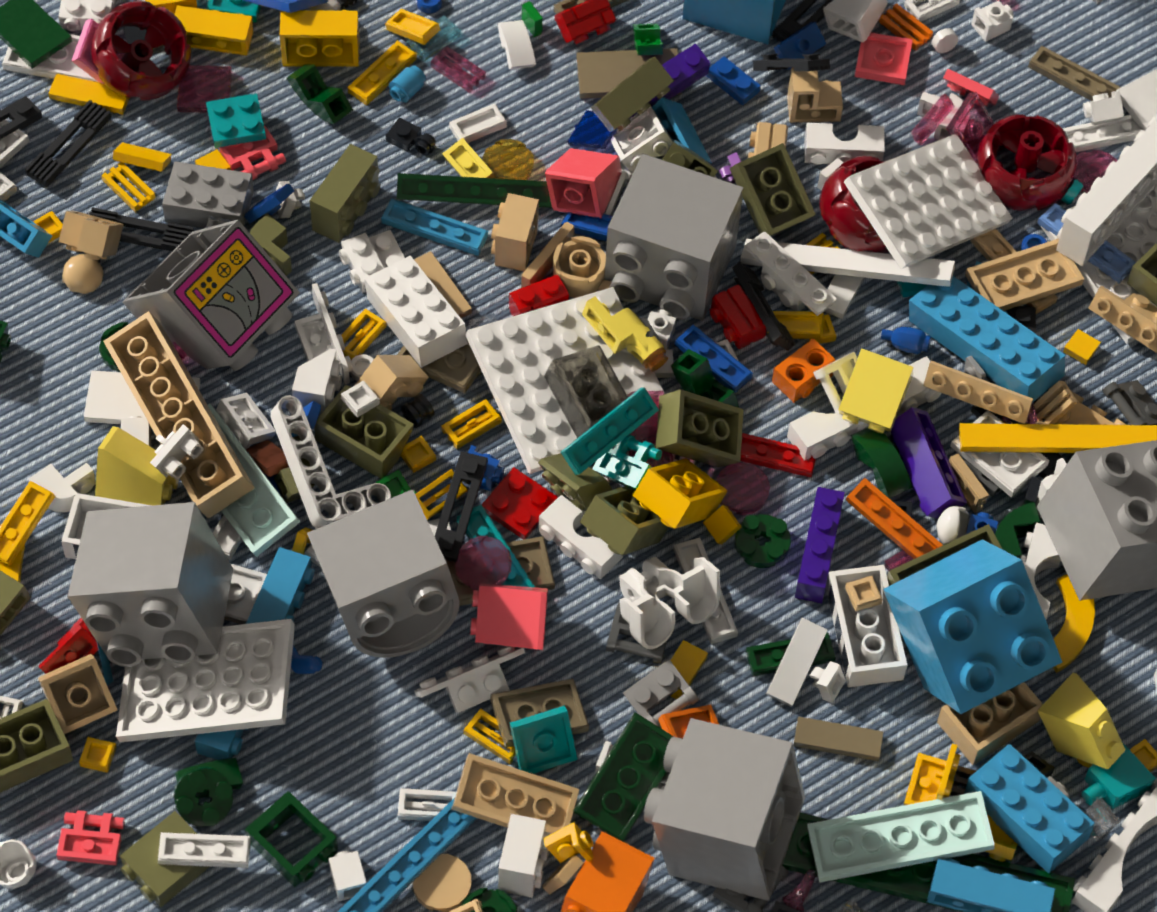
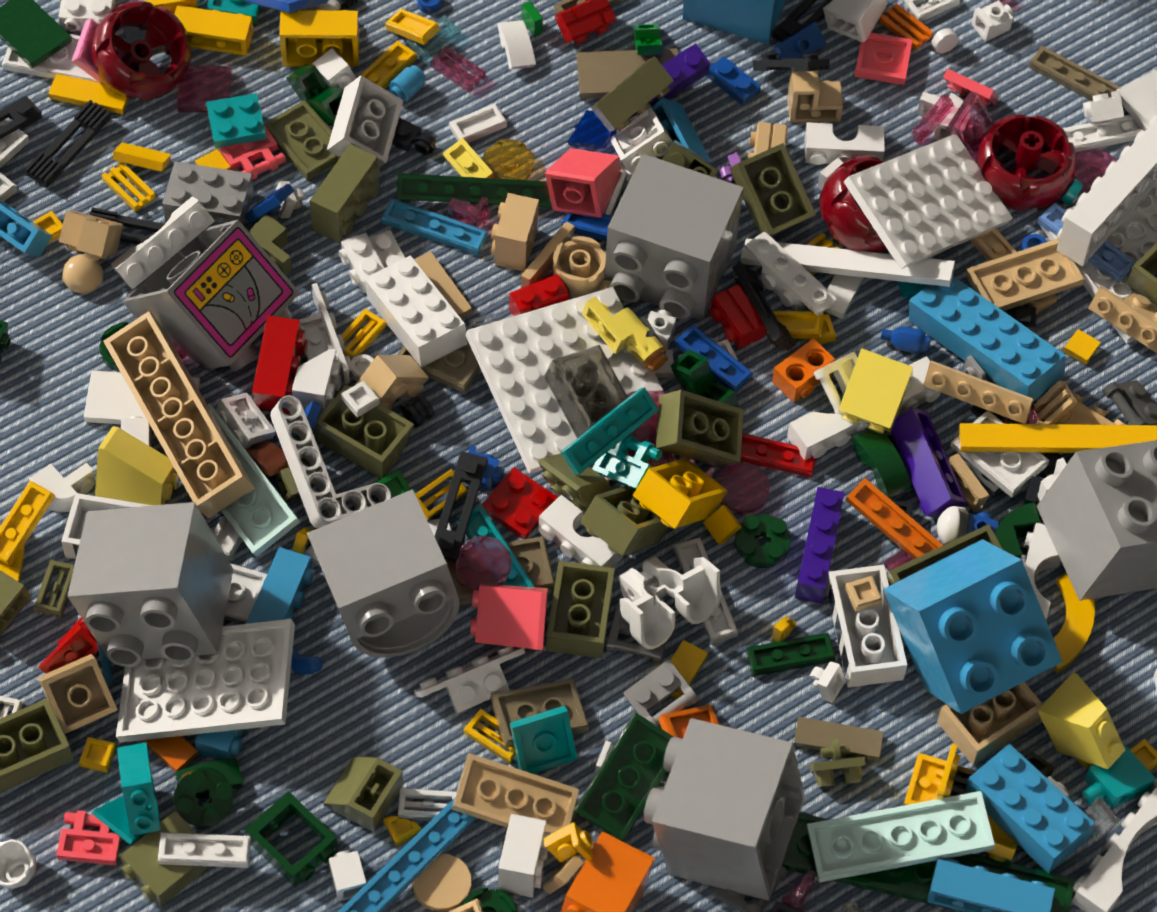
white hips [150,424,204,479] -> none
yellow tile [401,436,436,473] -> none
yellow tile [441,399,502,449] -> none
white tile [766,618,827,707] -> none
none -> olive tile [33,560,75,619]
none -> teal piece [92,795,147,845]
none -> white arch [111,196,215,289]
none -> teal window [117,742,161,836]
none -> orange tile [140,736,198,773]
none -> red brick [252,315,308,415]
none -> olive tile [264,100,340,181]
none -> white brick [312,48,356,90]
none -> olive slope [323,757,403,832]
none -> white brick [327,76,403,168]
none -> yellow tile [383,816,422,847]
none -> clear pink bracket [448,197,490,228]
none -> olive brick [546,561,615,658]
none -> yellow tile [772,616,796,642]
none -> olive hips [809,738,866,787]

